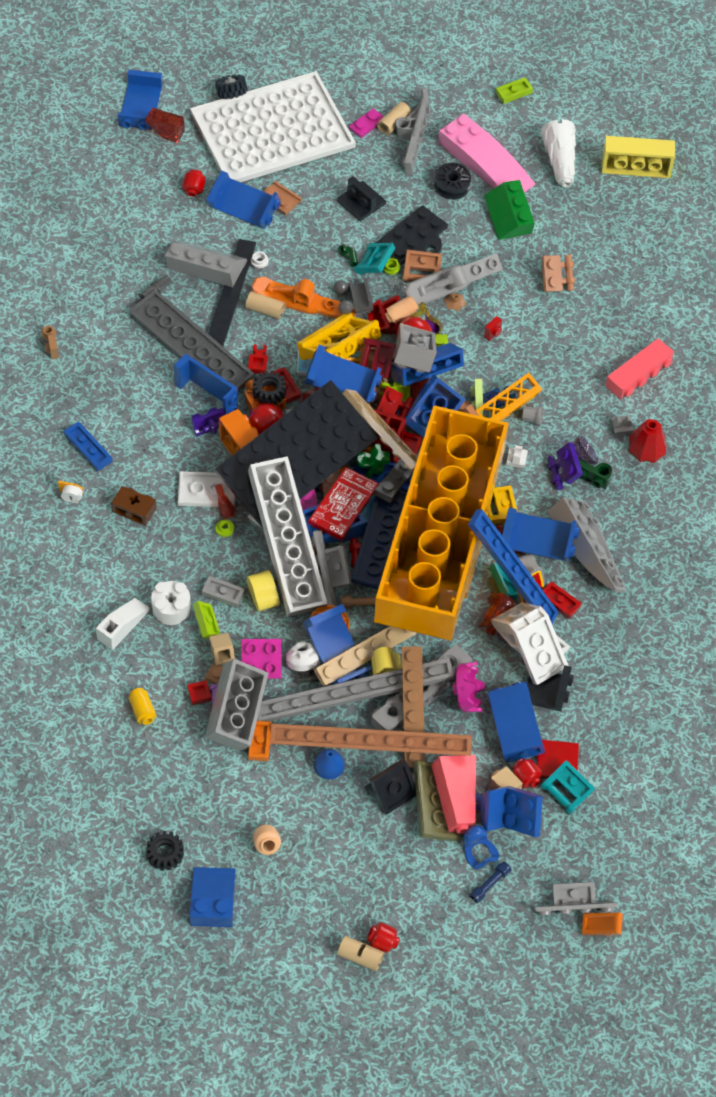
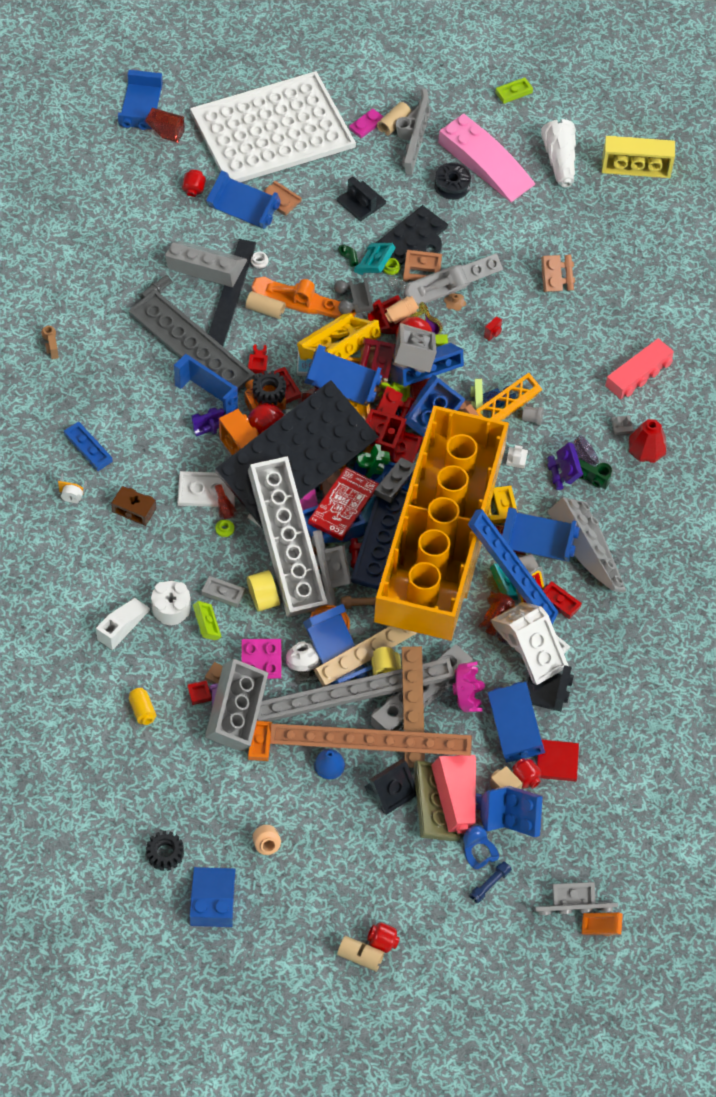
tan brick [209,633,235,665] -> none
black wheel [215,74,248,99] -> none
tan plate [343,389,418,471] -> none
green slope [484,179,535,240] -> none
teal plate [540,760,596,815] -> none

